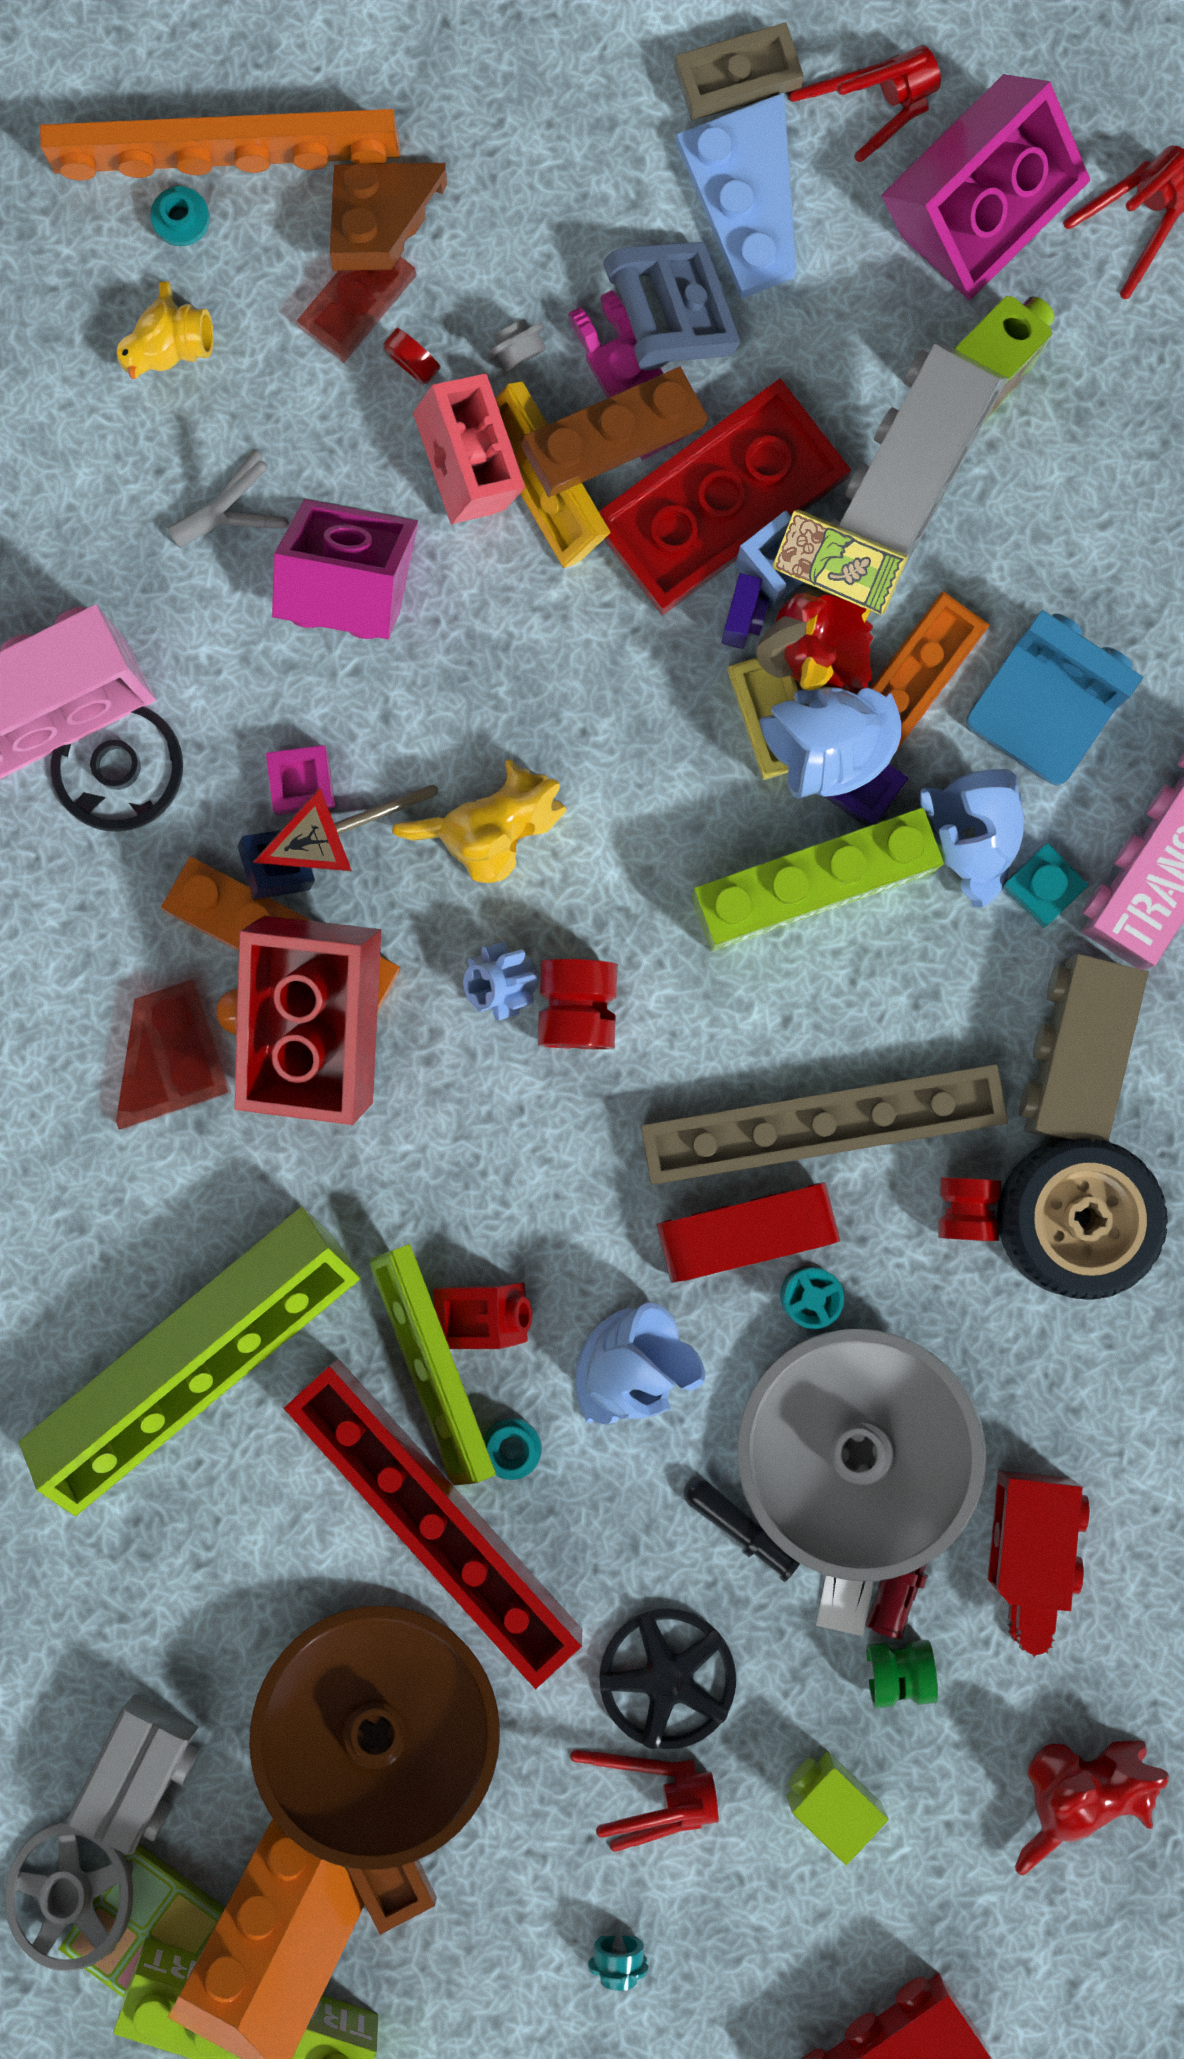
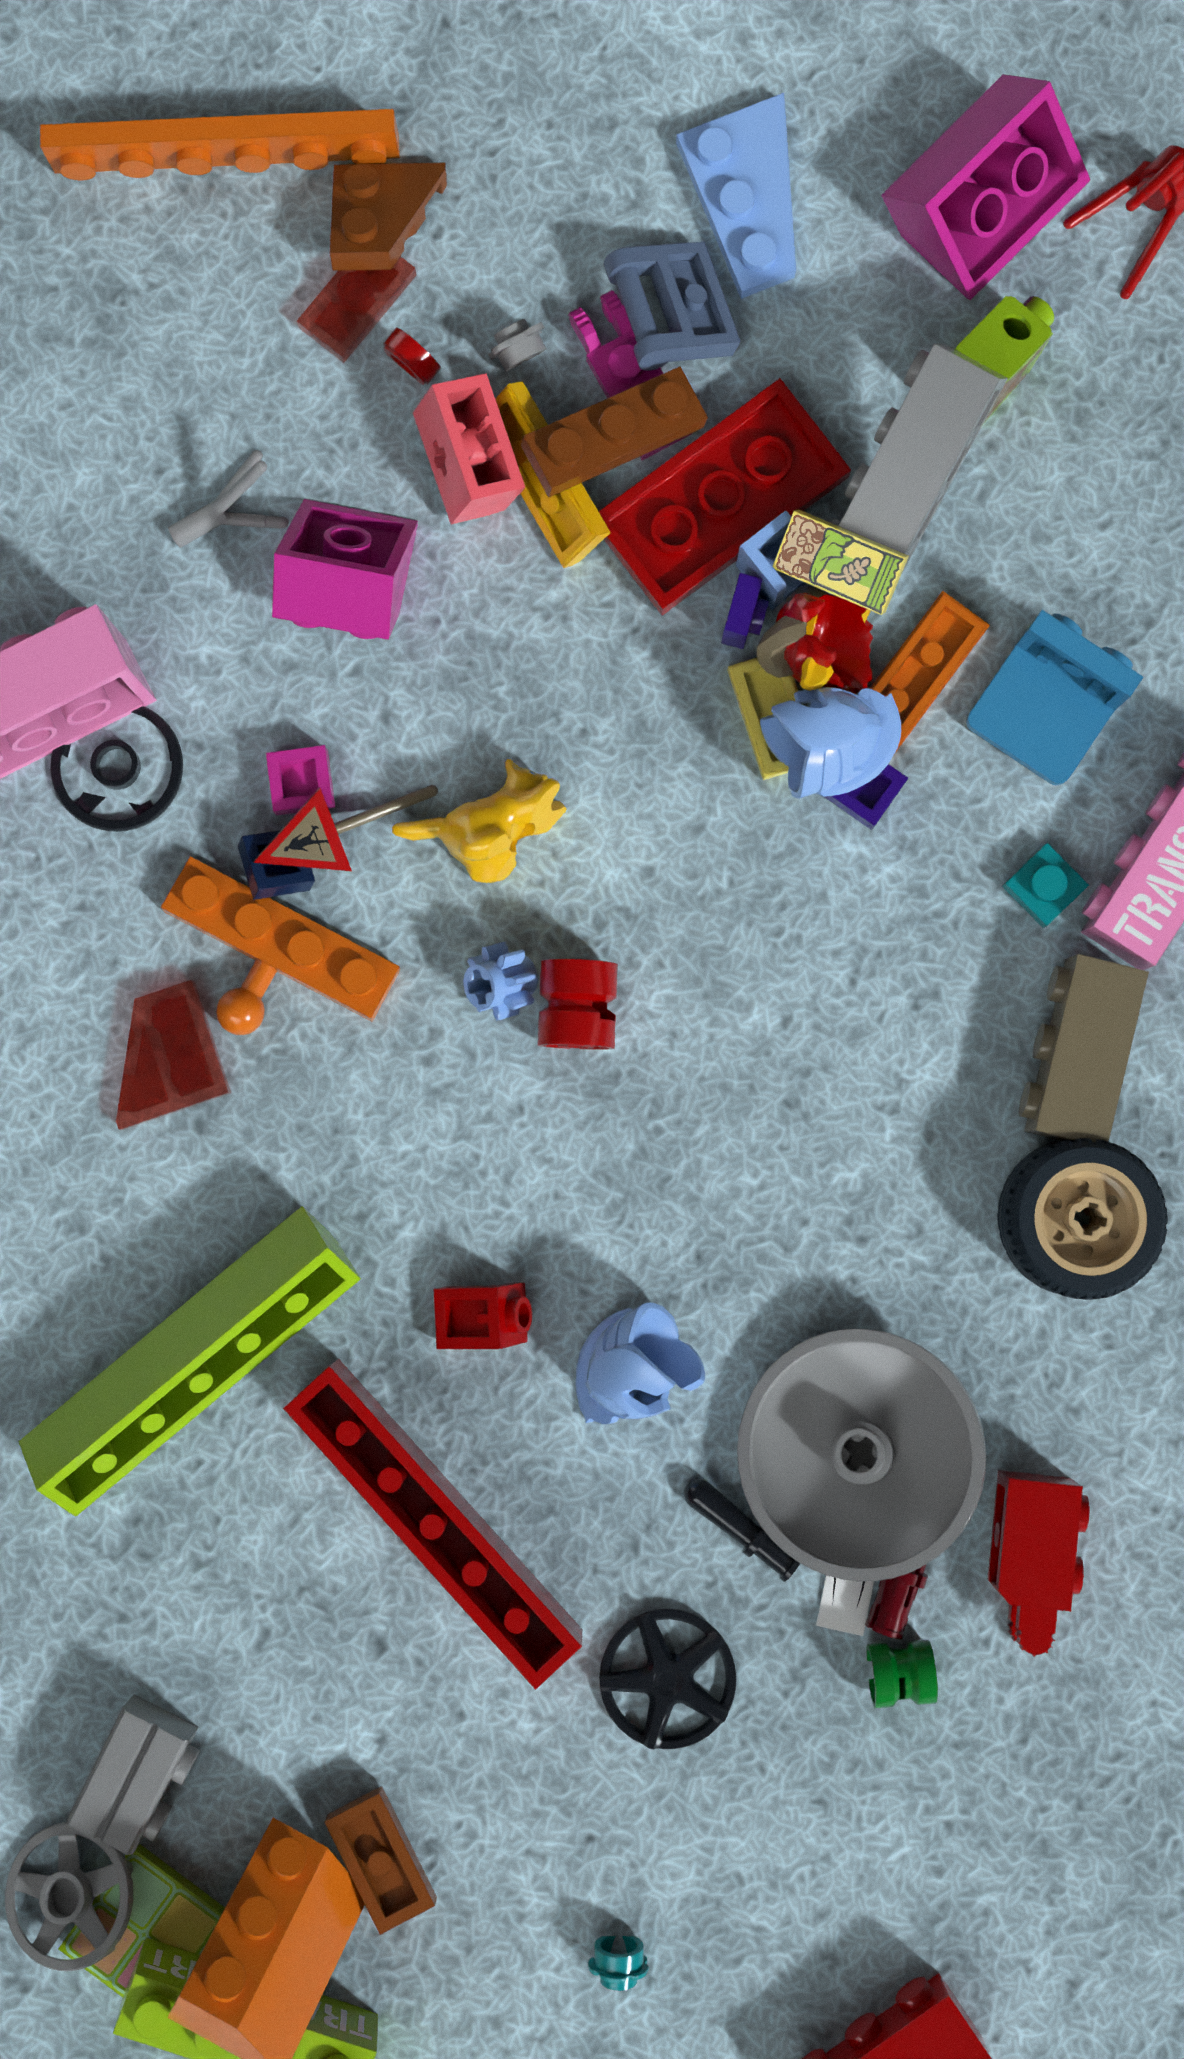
yellow animal [116,281,214,379] -> none
teal plate [150,186,210,247] -> none
red brick [234,916,382,1125] -> none
reddish brown dish [249,1606,500,1870] -> none
lime tile [369,1244,496,1486] -> none
teal plate [483,1418,542,1480] -> none
red plant [570,1750,719,1852] -> none
dark tan plate [641,1064,1008,1185] -> none
red beam [656,1182,841,1283] -> none
dark tan plate [674,22,804,121] -> none
lime brick [691,807,944,952] -> none
teal wheel [780,1266,844,1329] -> none
lime brick [786,1751,889,1866] -> none
red plant [788,45,941,162] -> none
light blue helmet [920,769,1025,908] -> none
red wheel [938,1177,1002,1241] -> none
red animal [1015,1741,1169,1876] -> none

